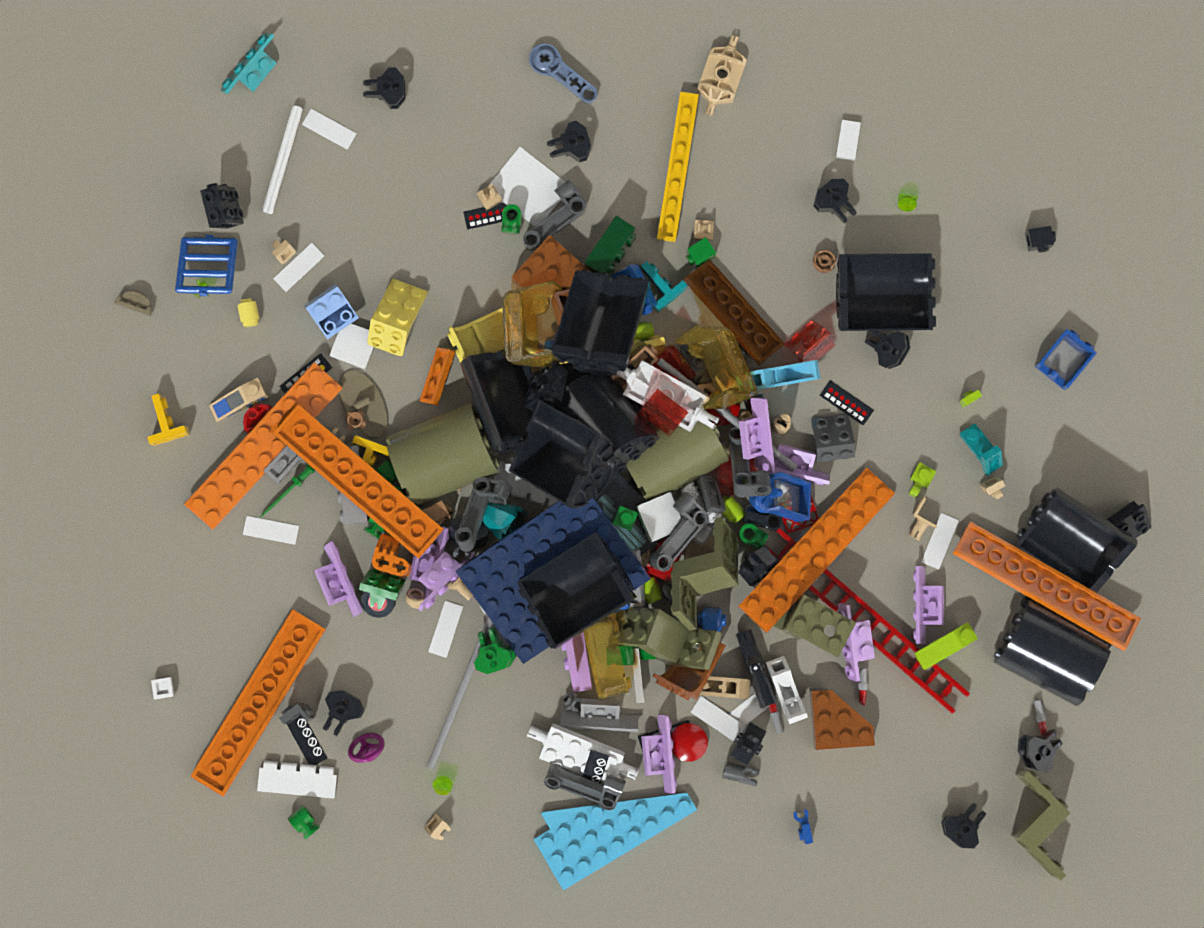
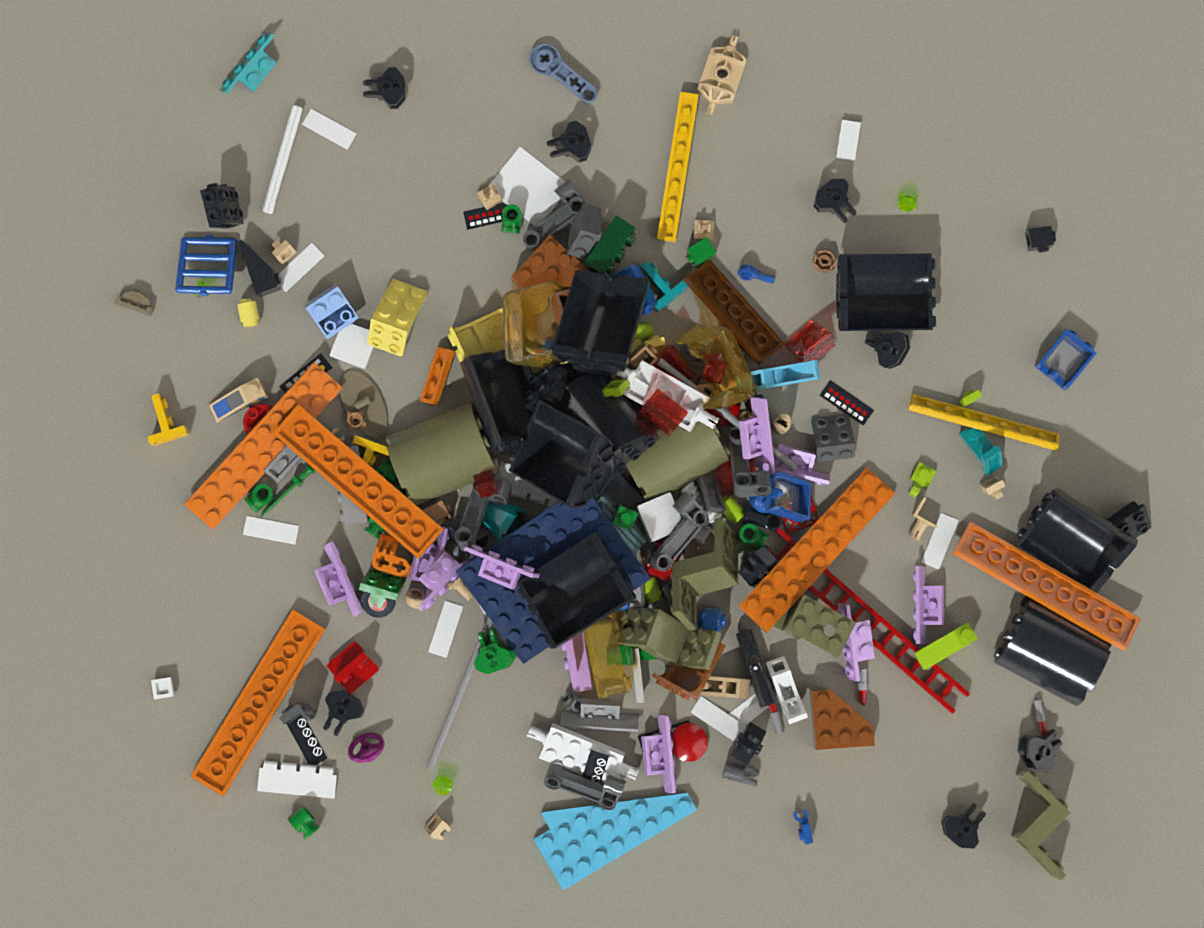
none -> black slope [238,240,282,297]
none -> green piece [244,484,275,513]
none -> red bracket [326,641,380,694]
none -> lavender bracket [464,544,540,589]
none -> clear red bracket [473,470,499,498]
none -> dark grey brick [567,203,603,260]
none -> lime plate [603,379,630,397]
none -> clear red bracket [702,352,728,384]
none -> blue plate [737,265,775,284]
none -> yellow tile [908,394,1060,451]

